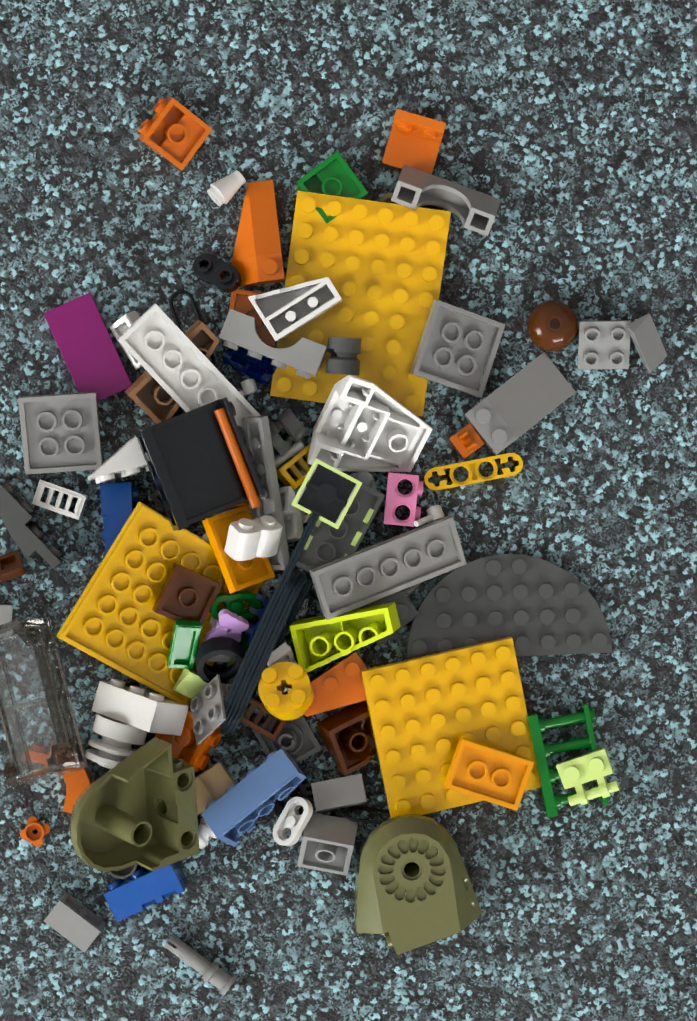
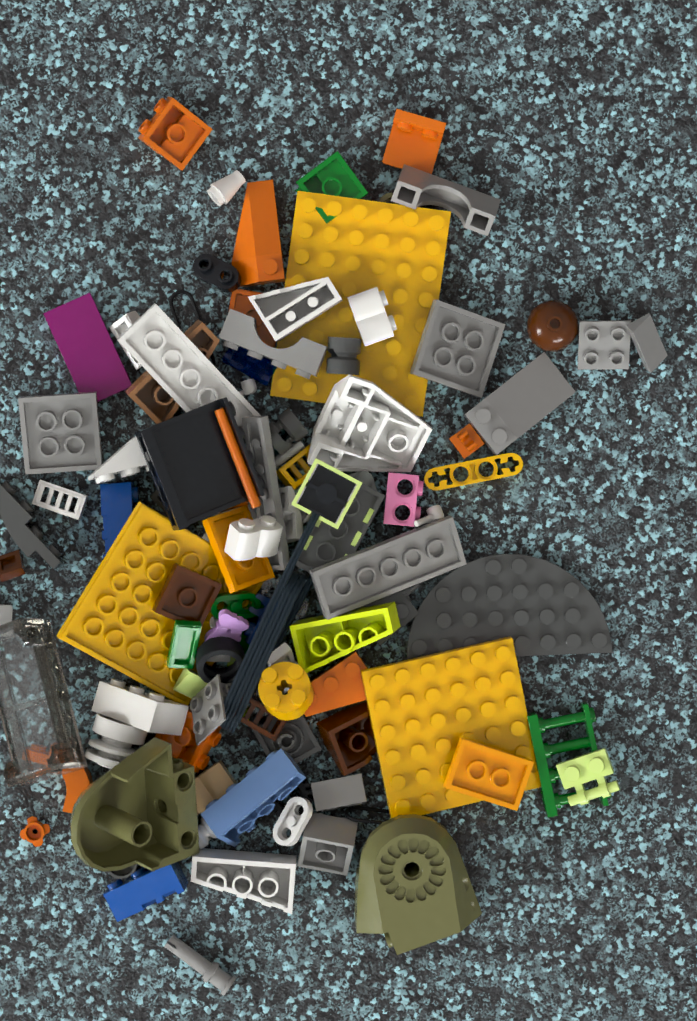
light grey hinge [44,892,106,953] -> none
none -> white wedge [190,848,297,914]
none -> white brick [347,287,397,346]

